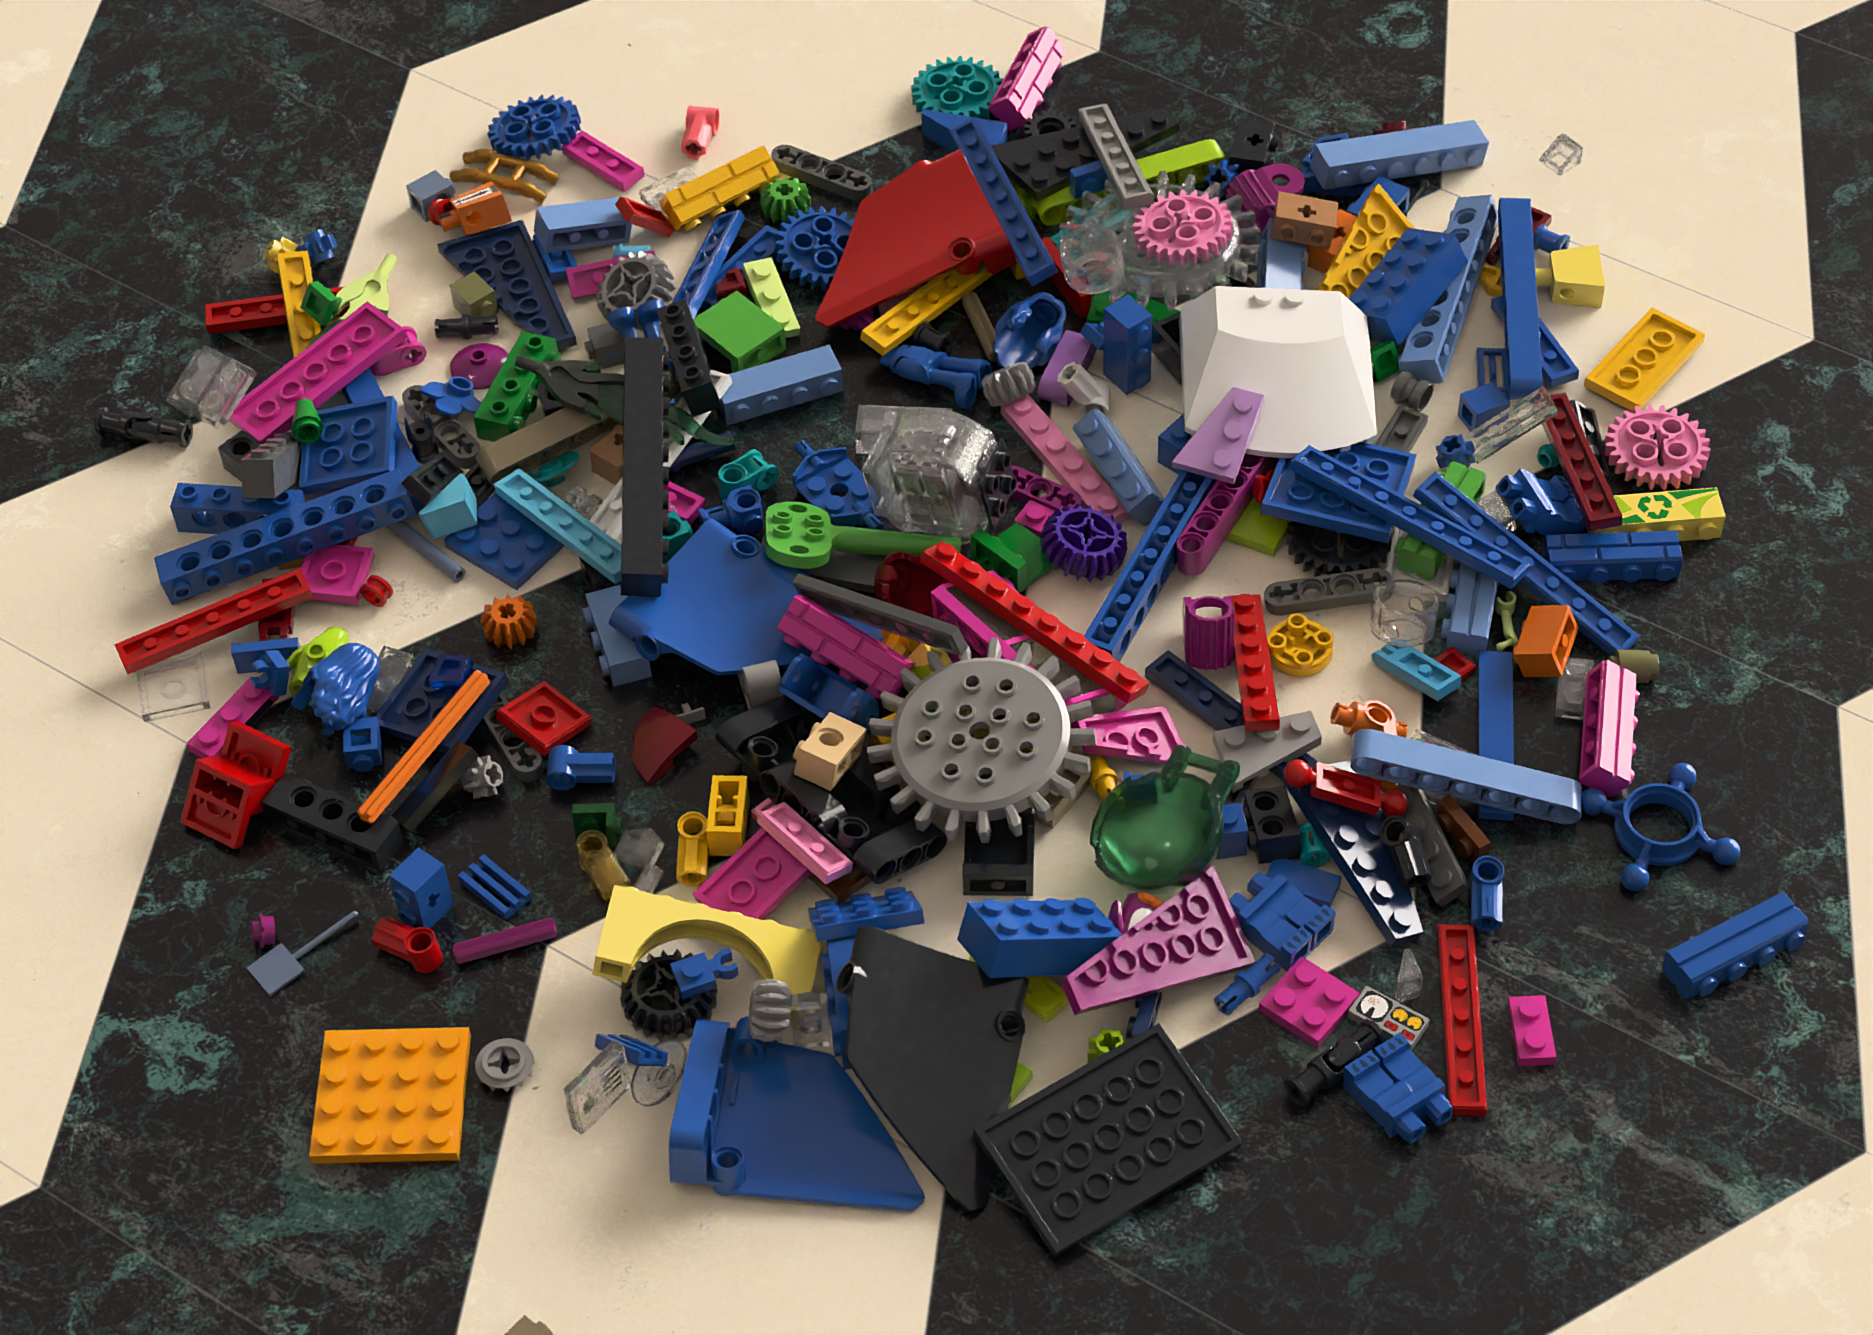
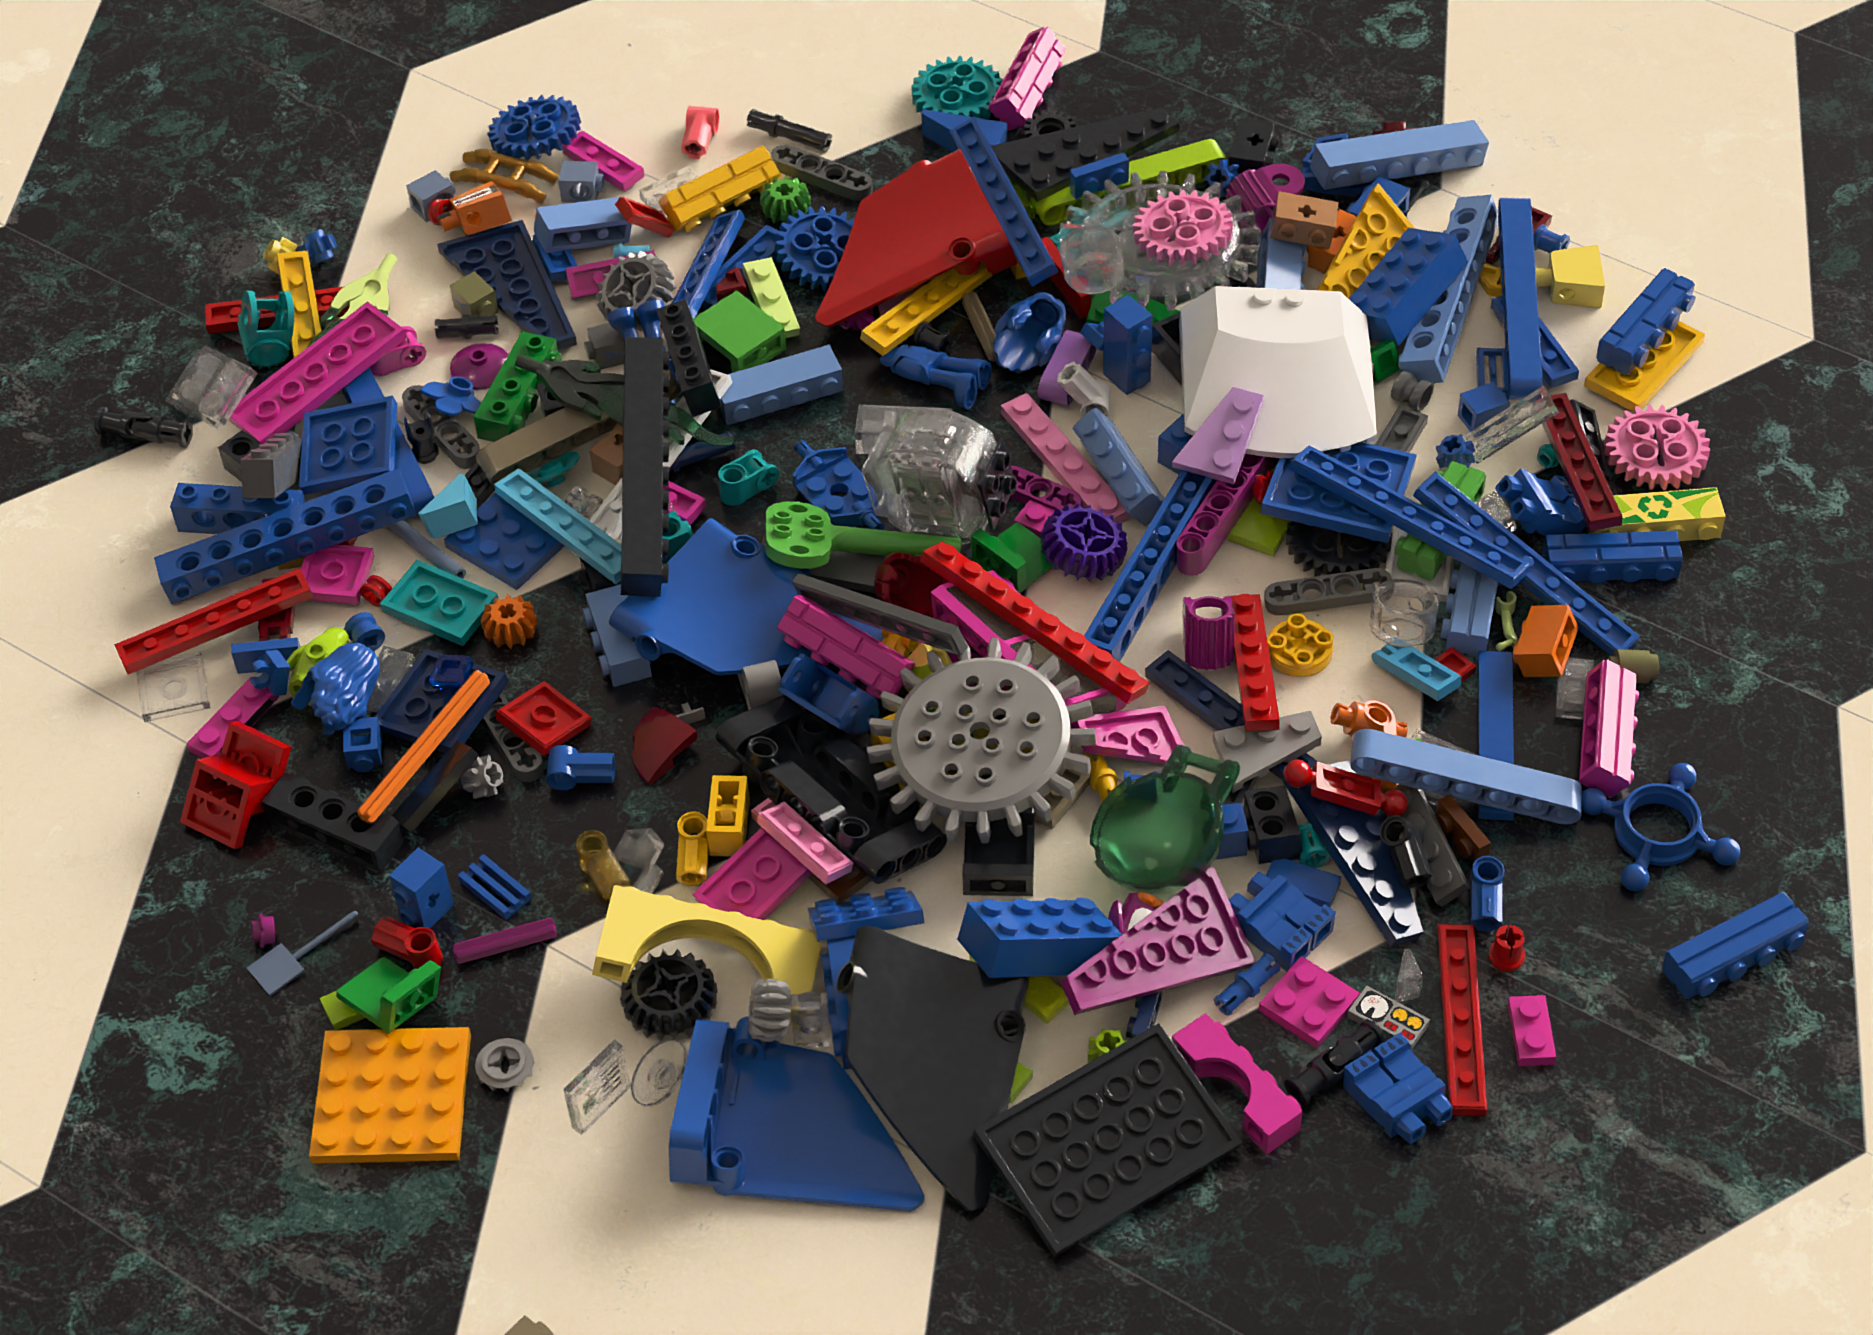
green cone [291,399,323,443] -> none
green tile [300,281,342,325] -> none
black tile [401,451,464,506] -> none
dark green bracket [572,803,623,850] -> none
blue tile [594,1034,669,1066] -> none
blue plate [670,949,739,999] -> none
blue connector [697,485,763,534] -> none
tan brick [793,712,866,791] -> none
light grey gear [981,362,1036,406] -> none
light grey tile [1078,103,1154,210] -> none
clear slope [1539,133,1583,176] -> none
none -> teal piece [237,291,294,369]
none -> lime tile [320,991,365,1030]
none -> green bracket [336,957,441,1034]
none -> blue wheel [344,612,385,651]
none -> teal plate [380,560,499,646]
none -> sand blue brick [558,161,604,203]
none -> black pin [746,109,832,152]
none -> dark pink arch [1171,1013,1302,1155]
none -> red bush [1488,925,1525,972]
none -> blue brick [1596,268,1696,375]

